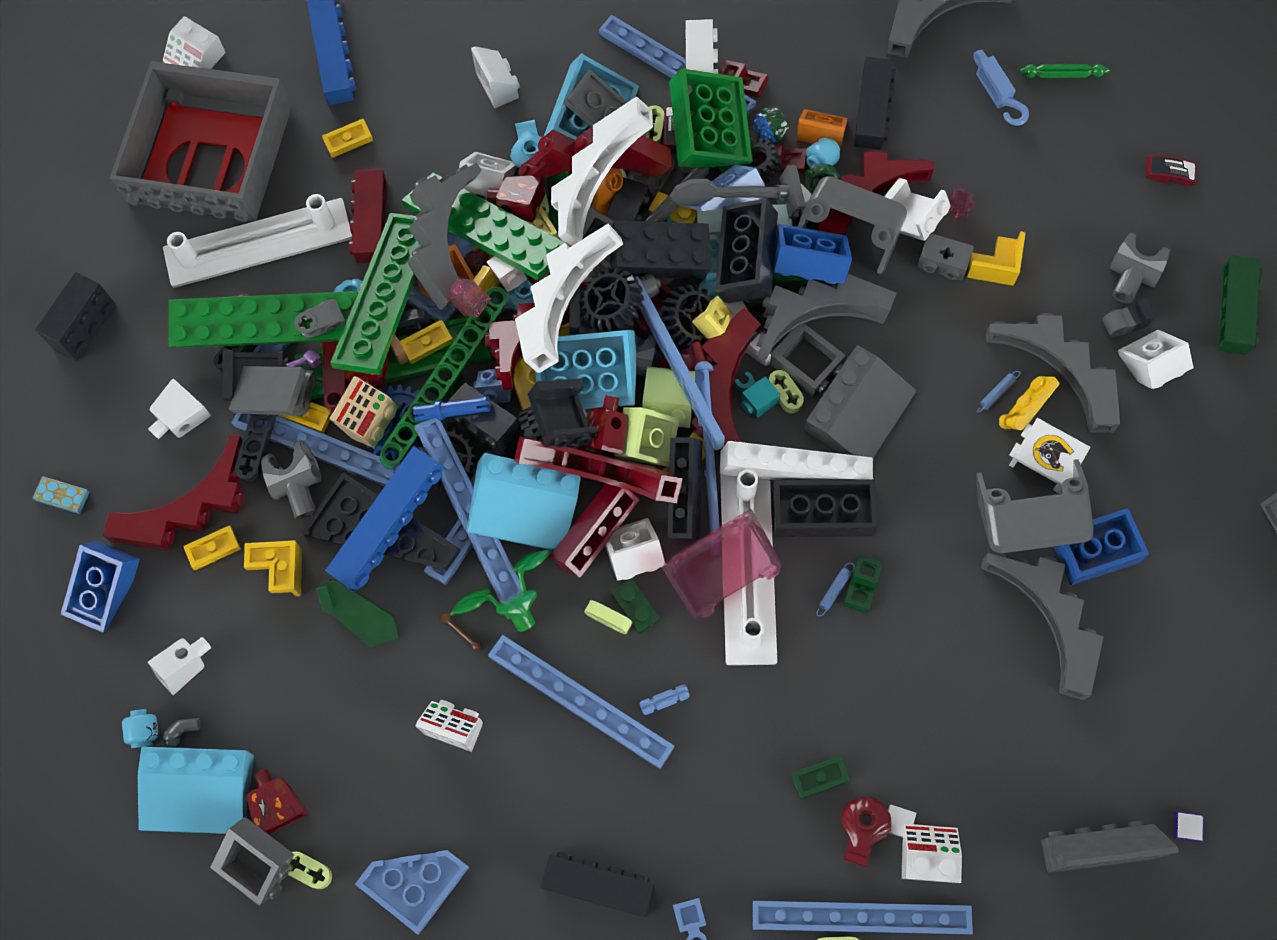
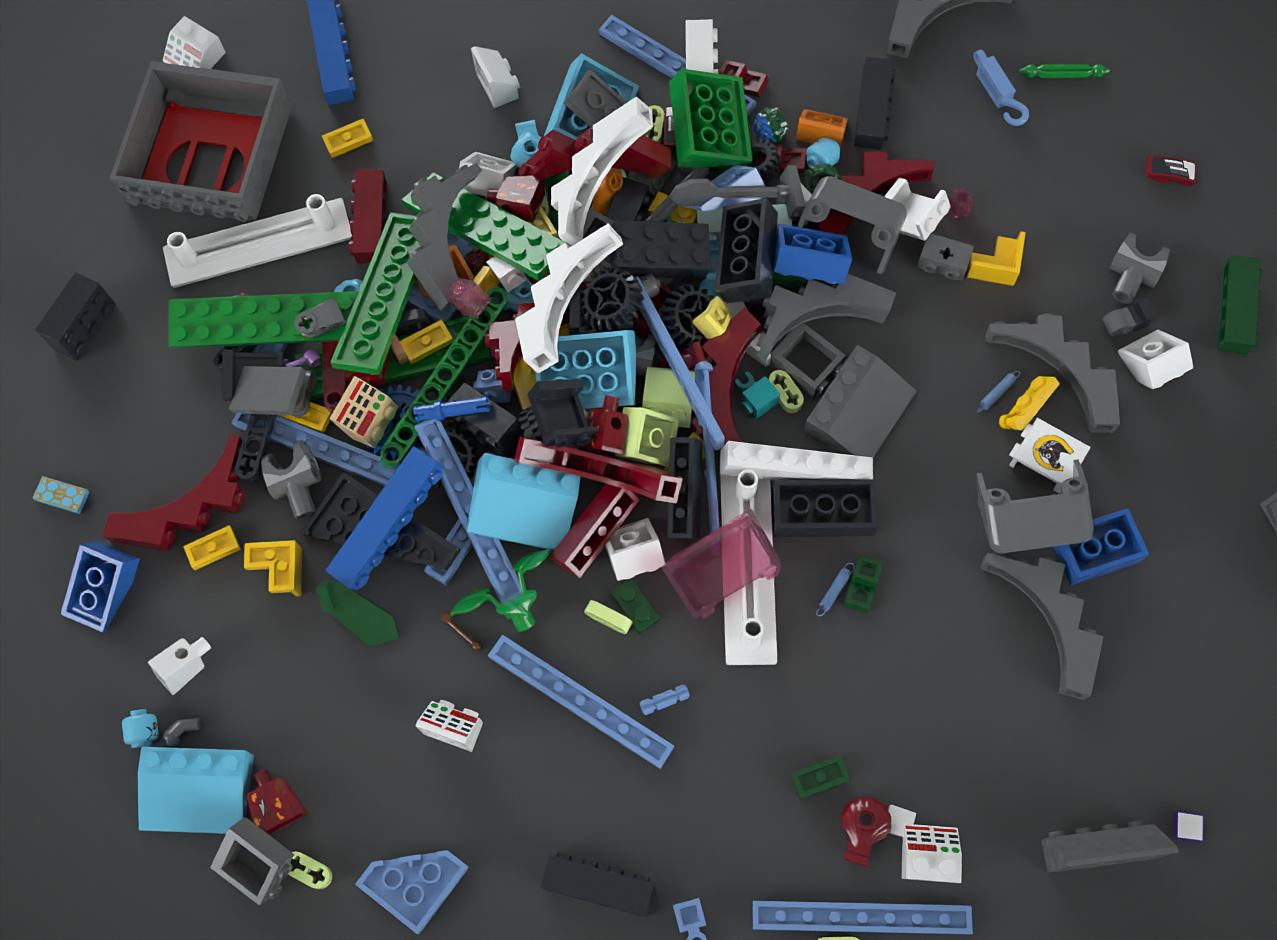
white torso [148,379,211,439] -> none

